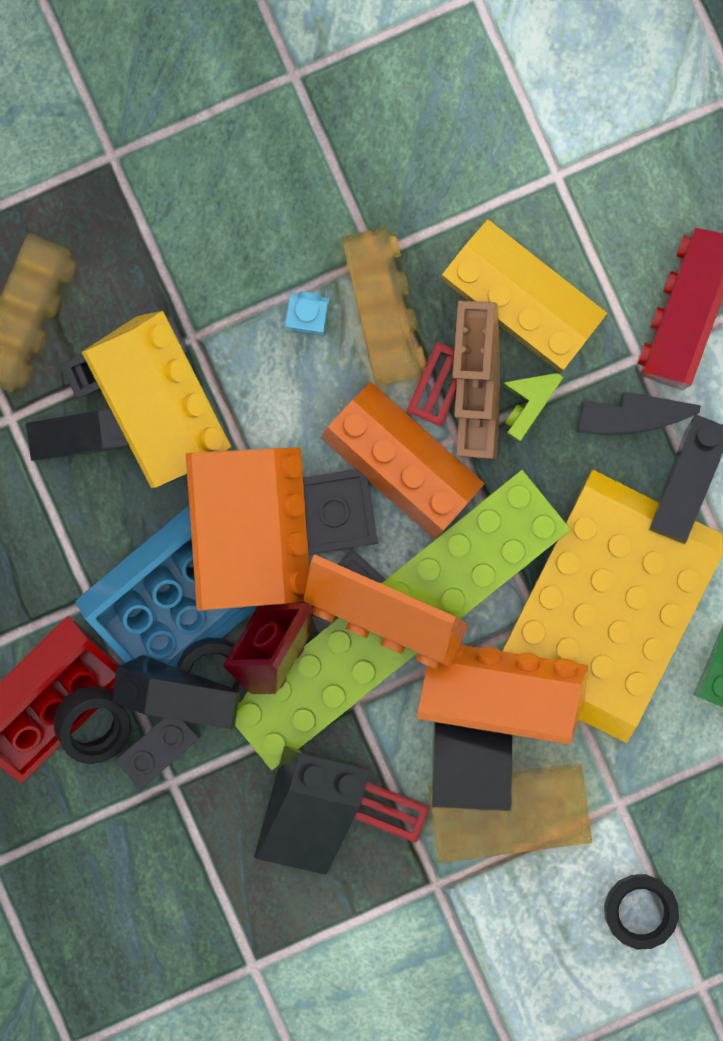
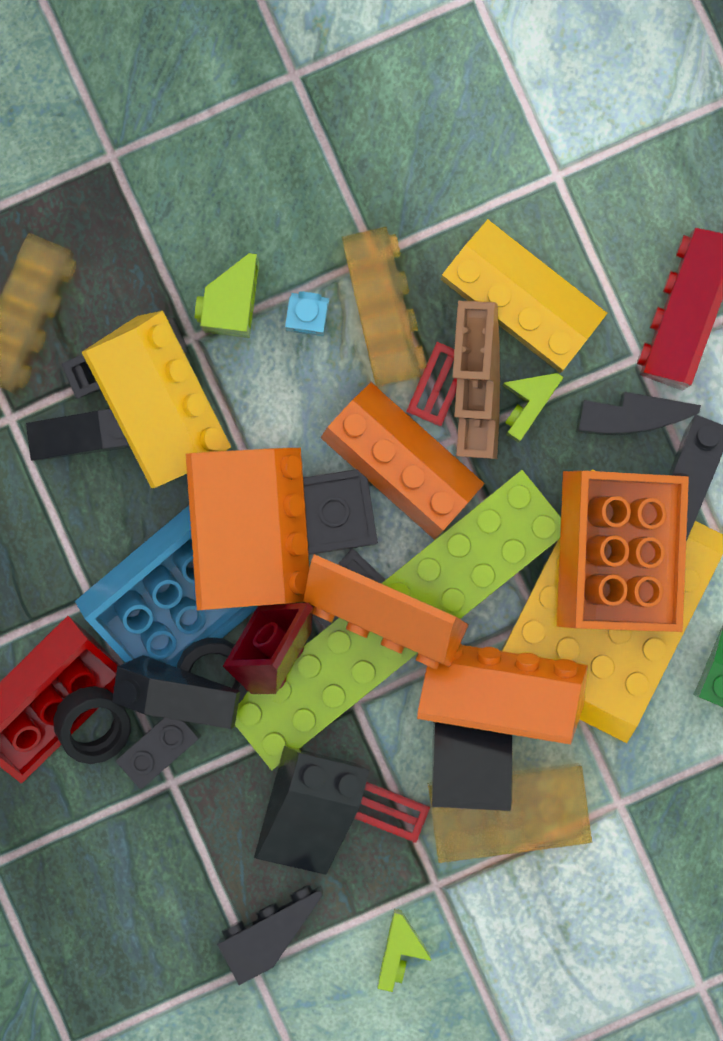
black tyre [604,874,679,950] -> none
none -> lime slope [194,253,260,338]
none -> black slope [217,885,323,985]
none -> lime slope [377,909,431,992]
none -> orange slope [557,471,689,632]

